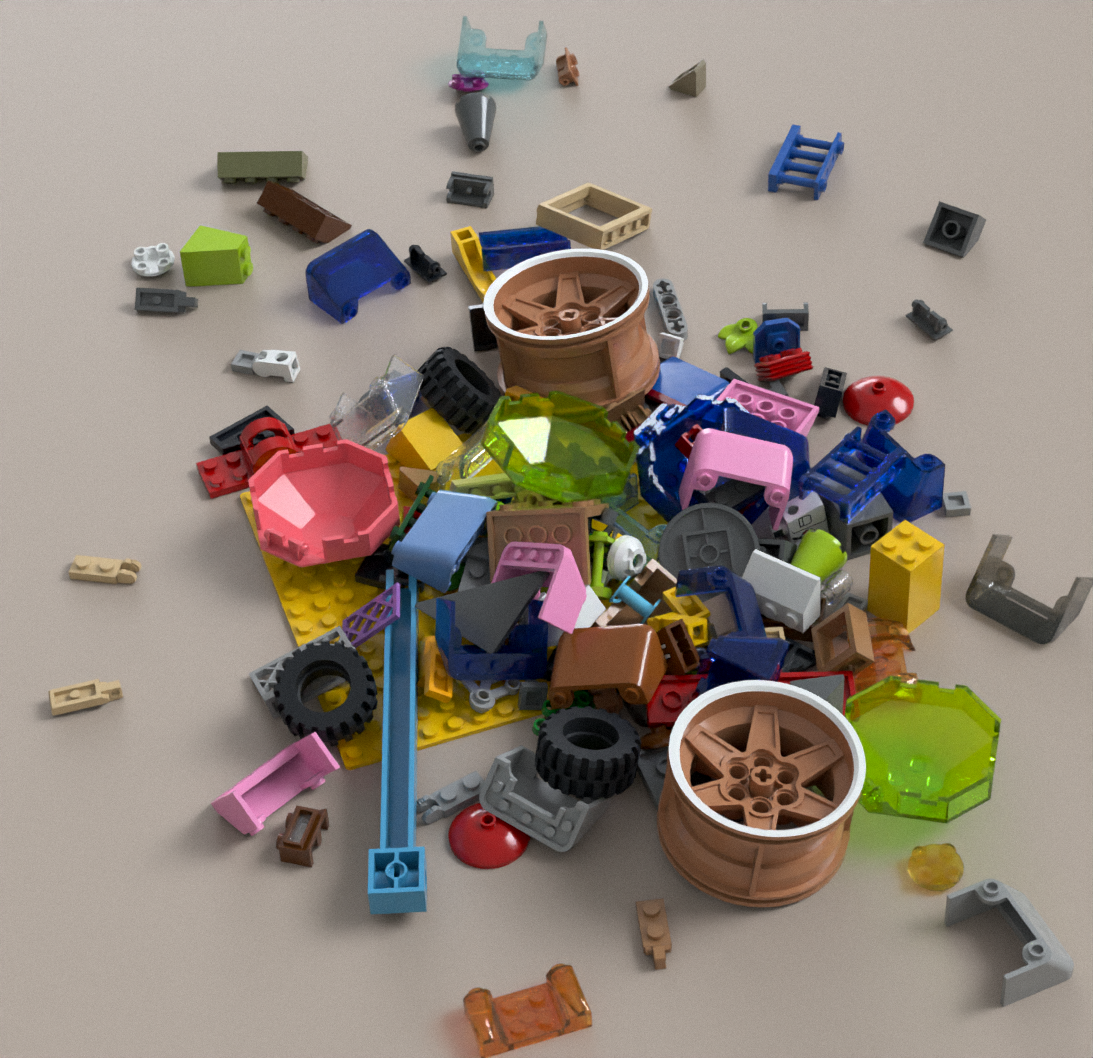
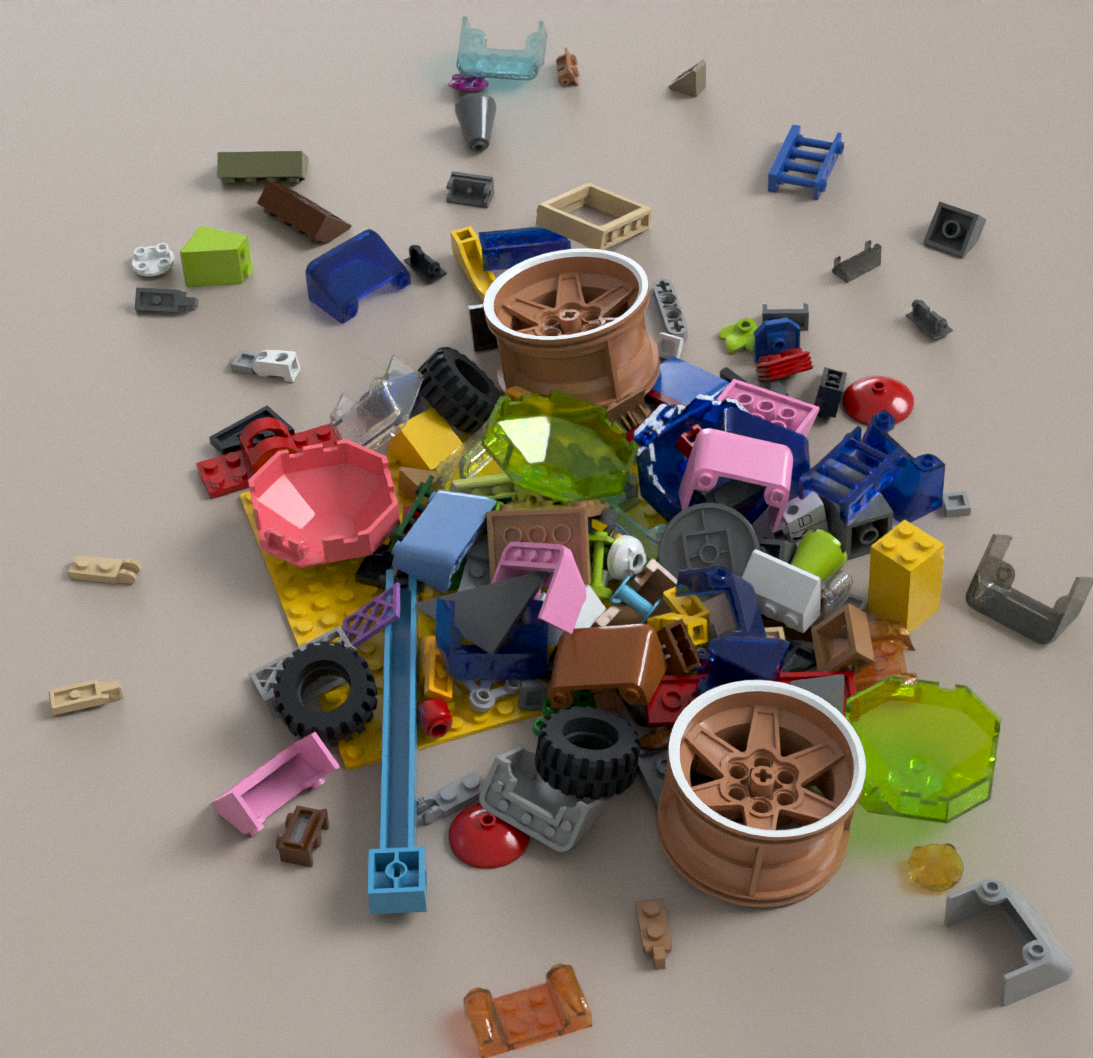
none -> red head [416,698,453,738]
none -> clear smoke hinge [832,240,882,283]

